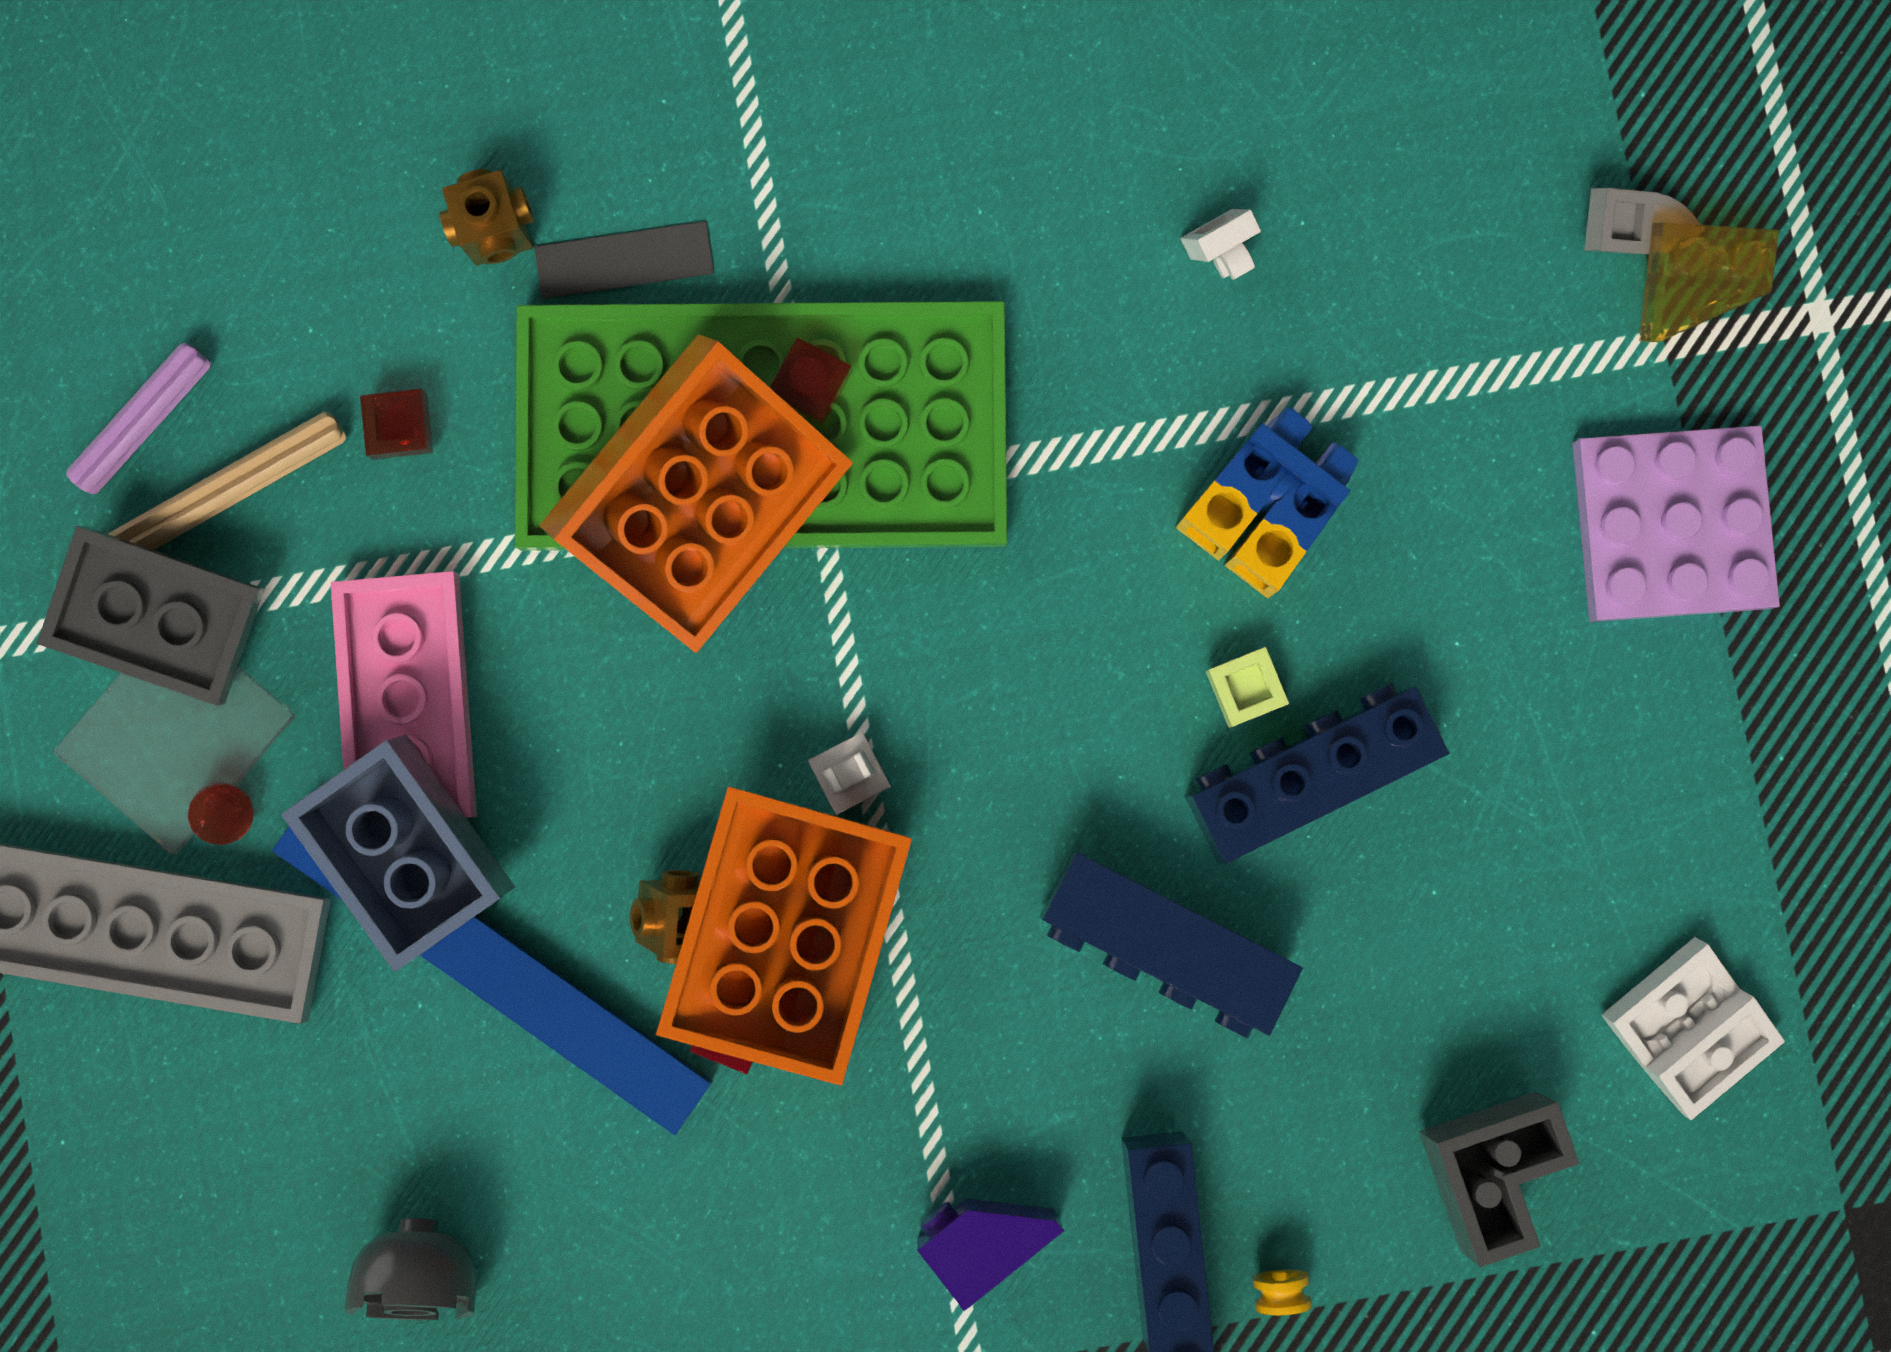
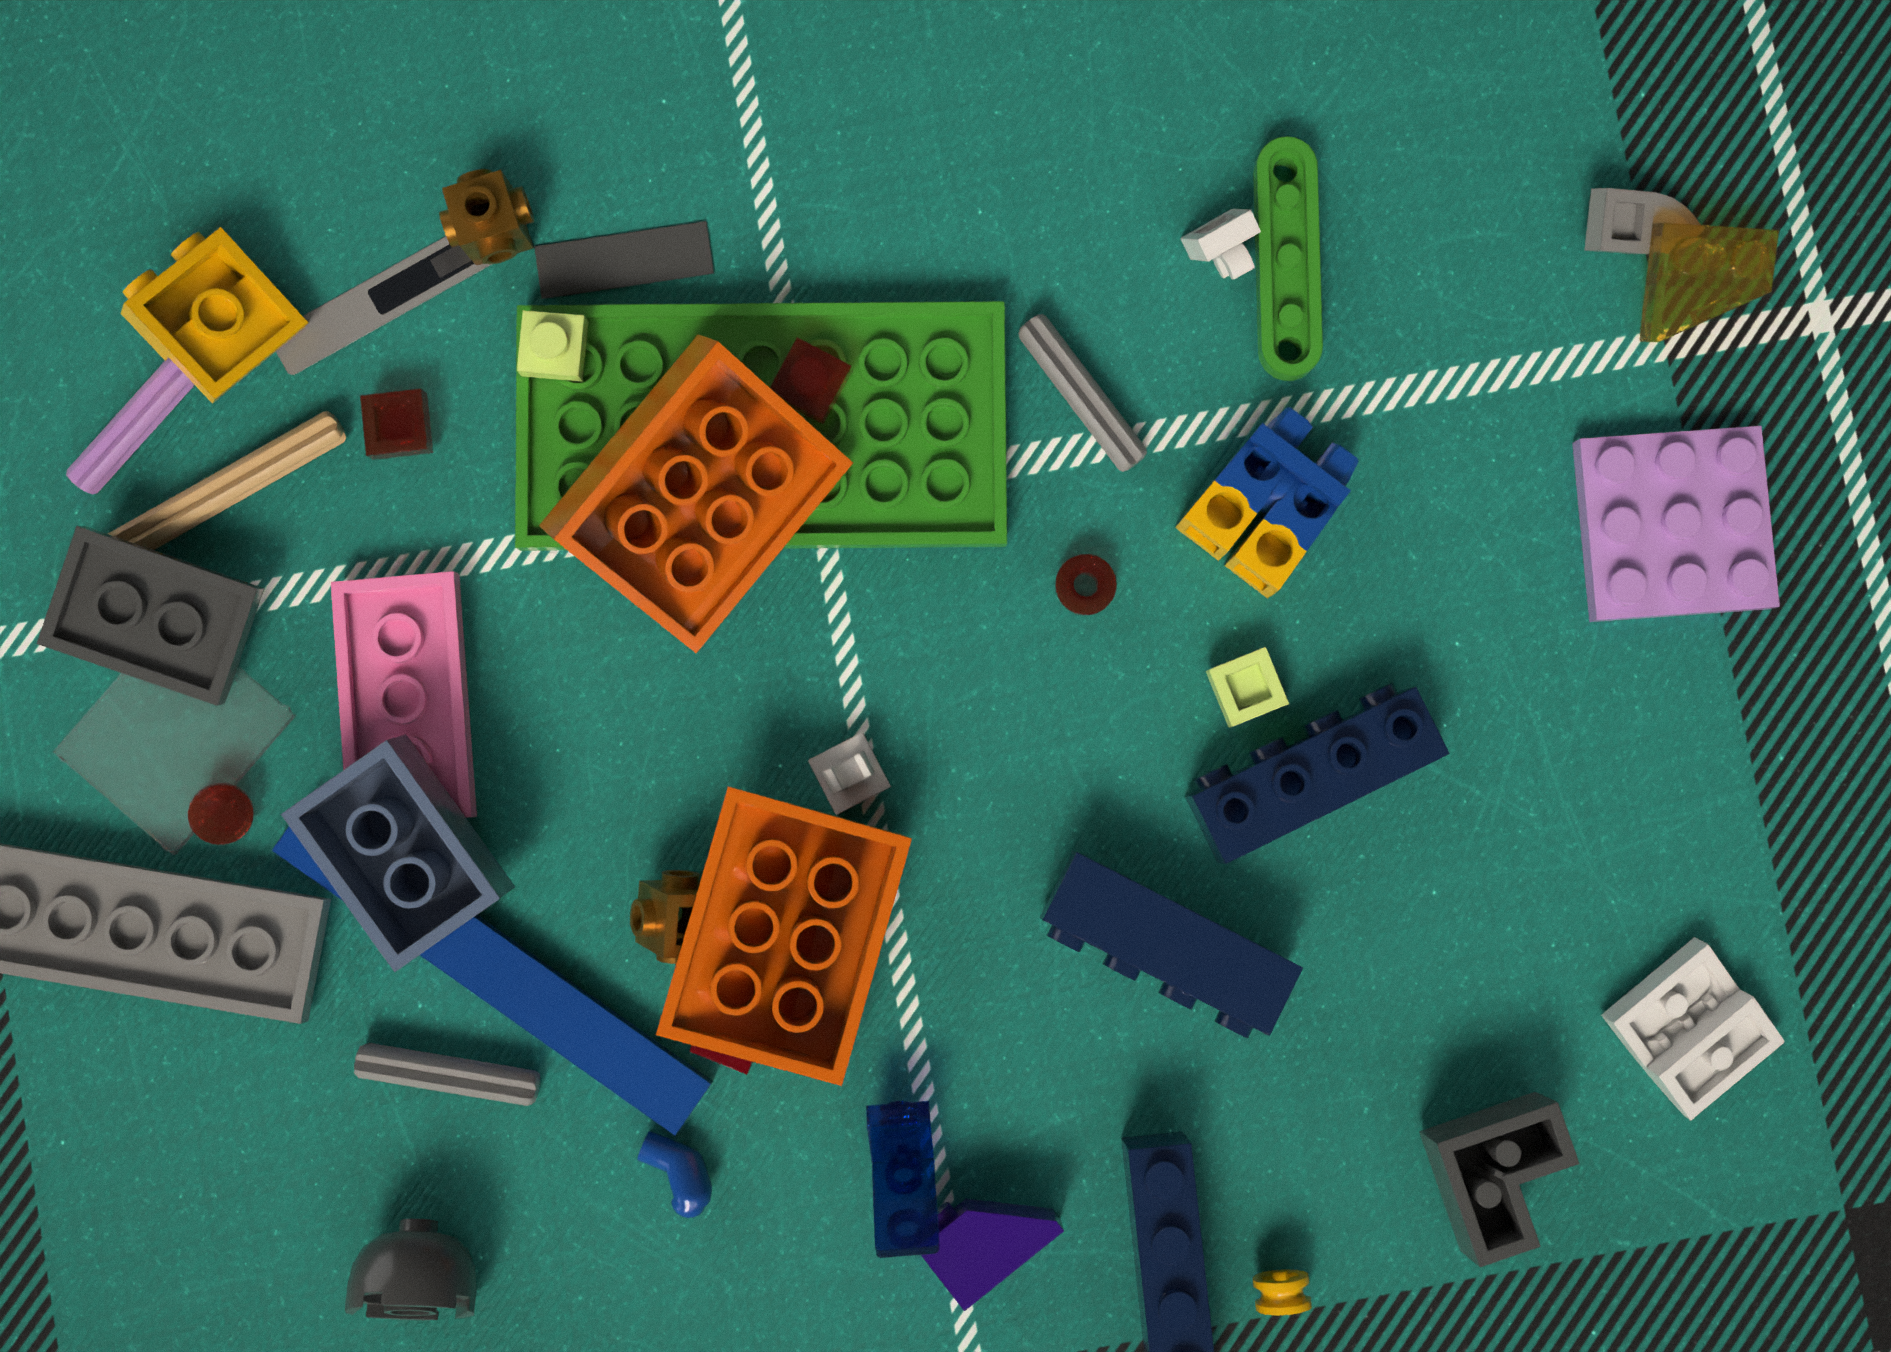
none -> yellow plate [120,227,308,404]
none -> light grey sticker [276,236,492,375]
none -> light grey axle [354,1043,540,1106]
none -> yellowish green plate [517,310,589,382]
none -> blue arm [637,1131,712,1218]
none -> clear blue bracket [866,1101,940,1258]
none -> light grey axle [1018,314,1147,472]
none -> clear red plate [1055,554,1117,616]
none -> bright green plate [1253,136,1323,381]

